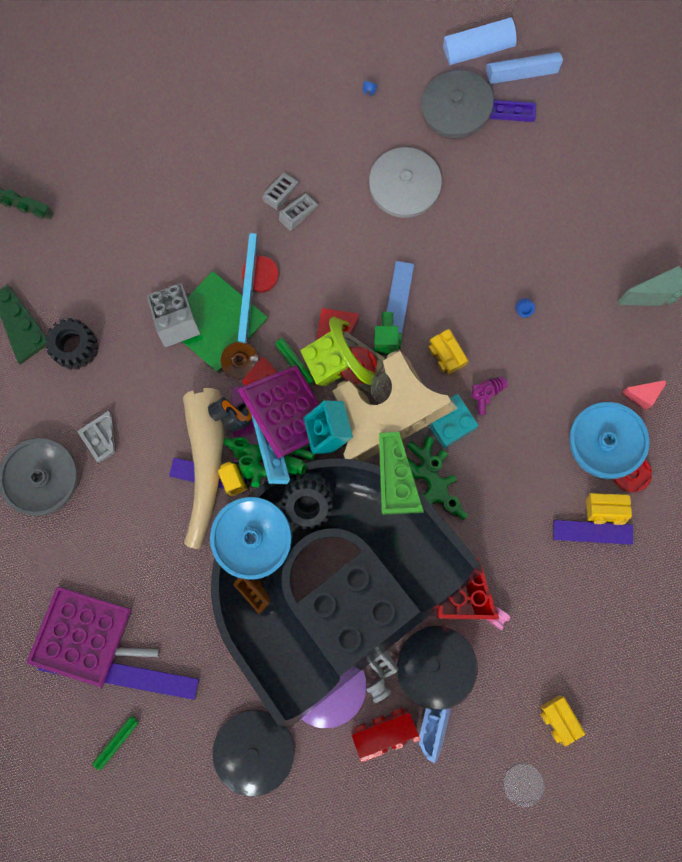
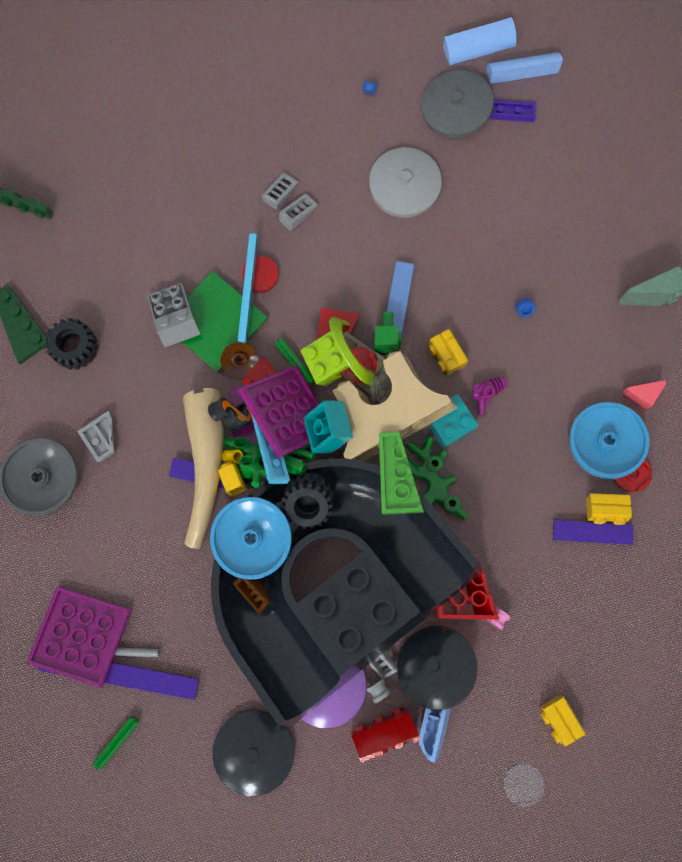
none -> yellow hinge [222,450,243,464]

